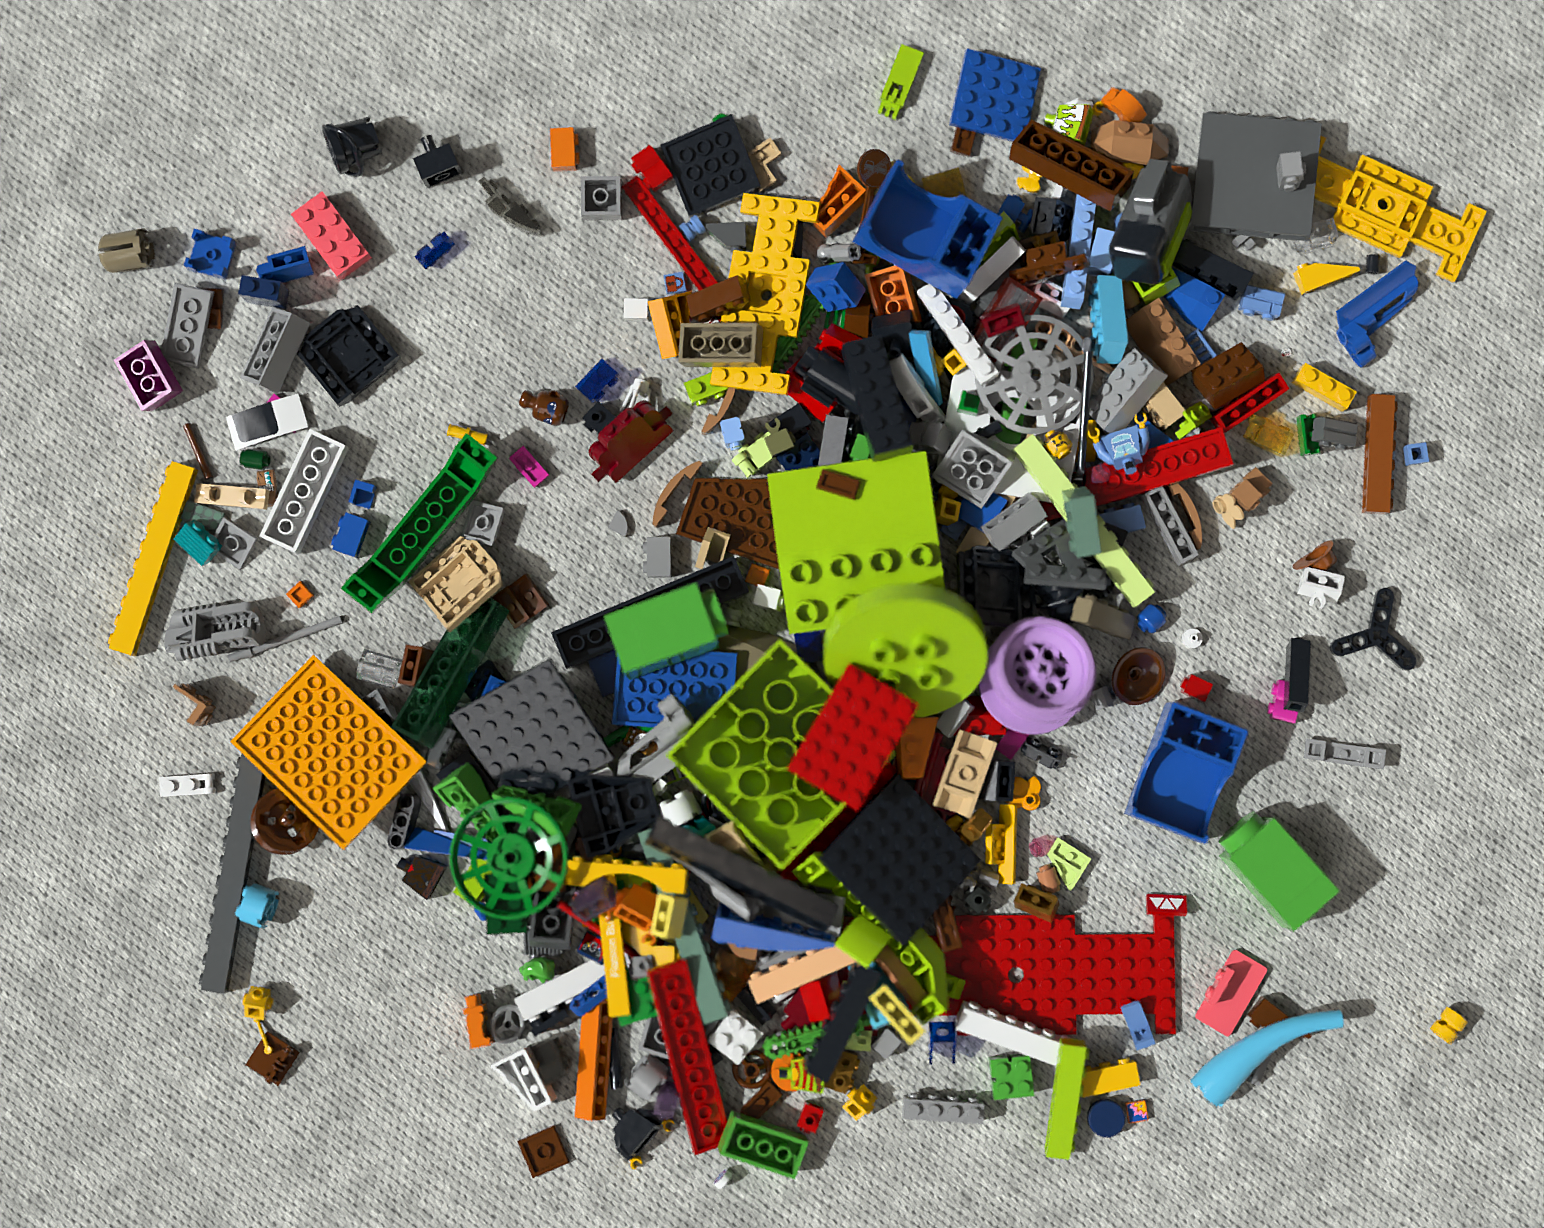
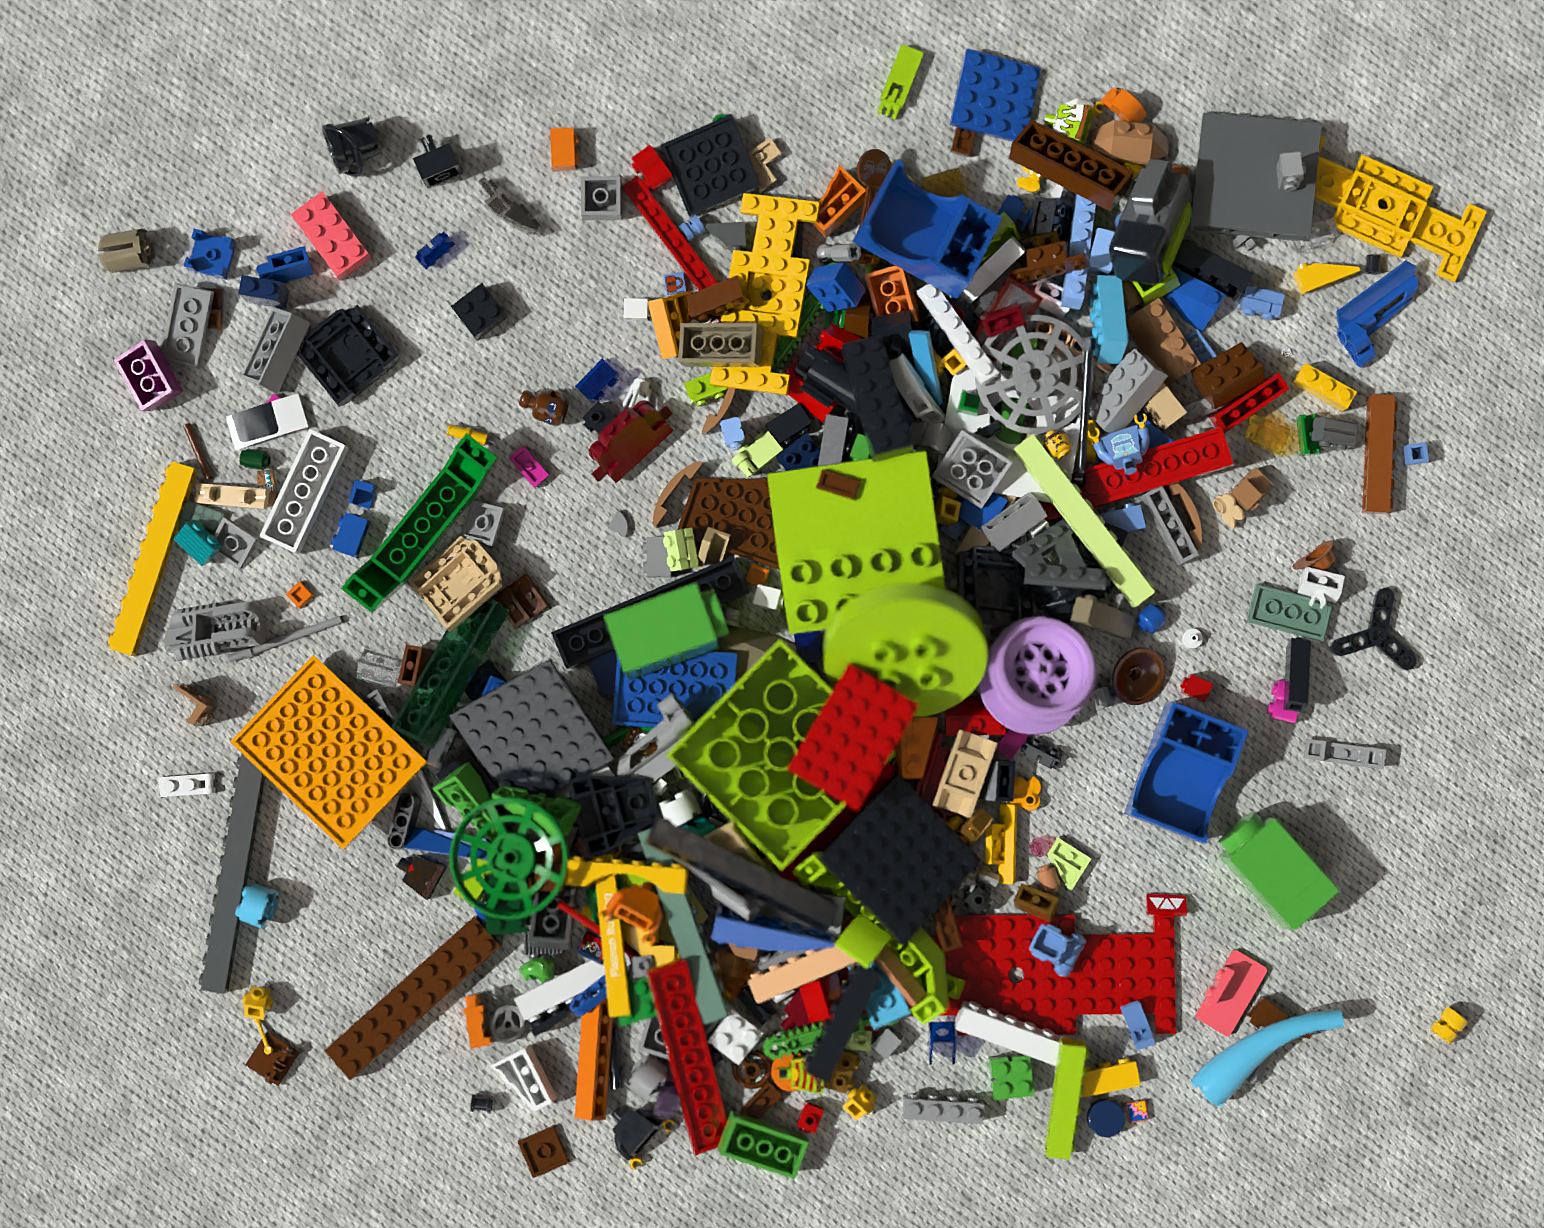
reddish brown wheel [250,788,319,855] -> none
clear smoke brick [530,1035,572,1086] -> none
brick [572,877,616,922] -> none
light yellow brick [650,894,689,939] -> none
white tile [713,1169,732,1189] -> none
olive brick [764,418,796,458] -> none
light yellow brick [869,985,926,1045] -> none
light grey tile [936,699,974,738] -> none
sand green wedge [1062,486,1101,558] -> none
clear pink plate [1091,463,1111,483] -> none
lime bracket [1175,401,1213,440] -> none
none -> reddish brown brick [324,915,503,1081]
none -> black brick [451,283,508,341]
none -> black bush [470,1094,493,1114]
none -> yellowish green brick [663,527,699,571]
none -> medium blue piece [1029,924,1087,977]
none -> sand green piece [1246,584,1333,642]

